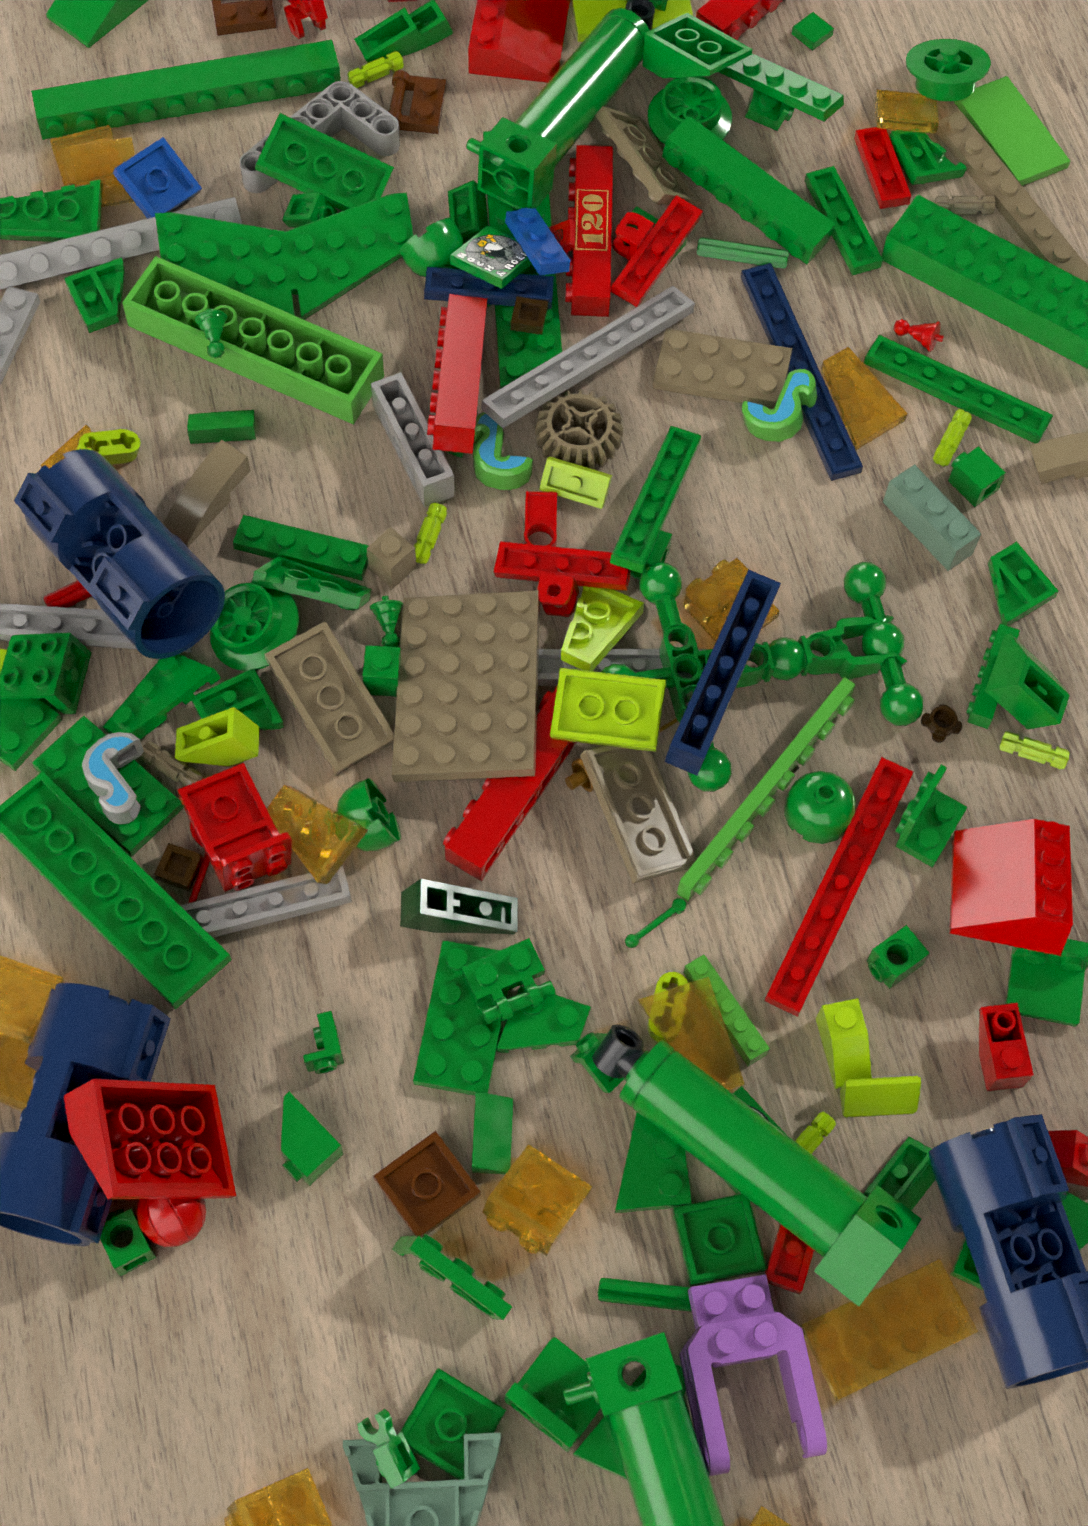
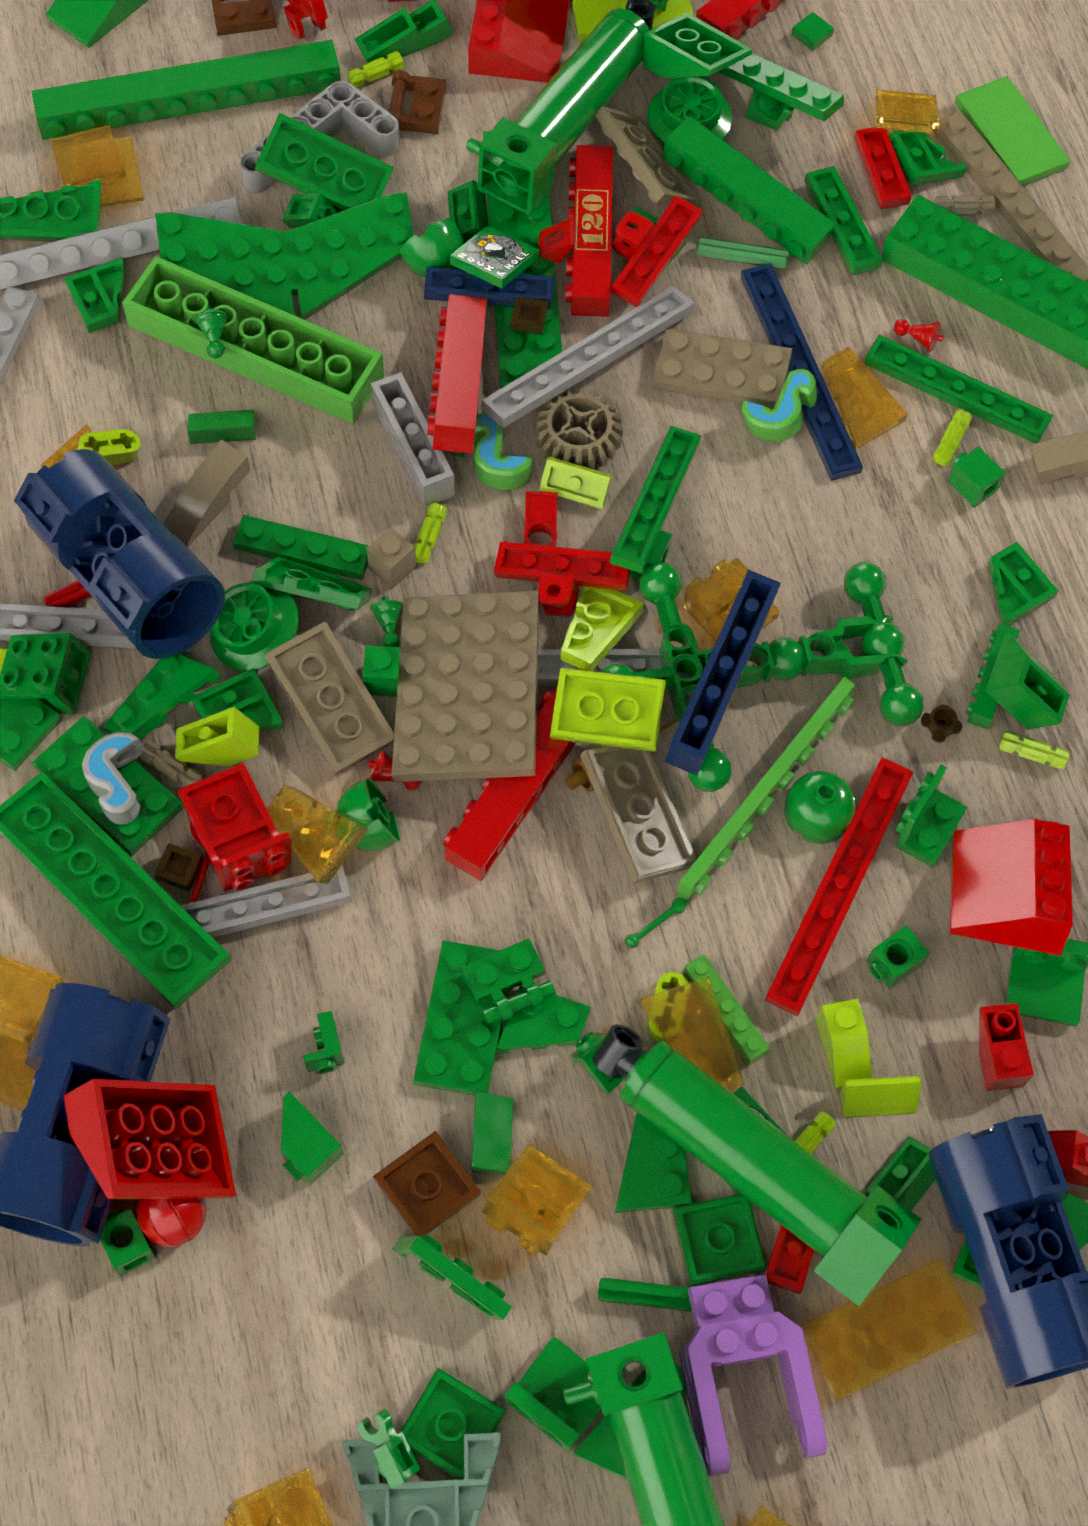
blue plate [113,137,202,218] -> none
dark green slope [400,879,518,934] -> none
blue plate [505,208,571,275] -> none
sand green brick [883,464,981,571] -> none
green wheel [906,39,991,102] -> none
none -> red piece [367,750,421,791]

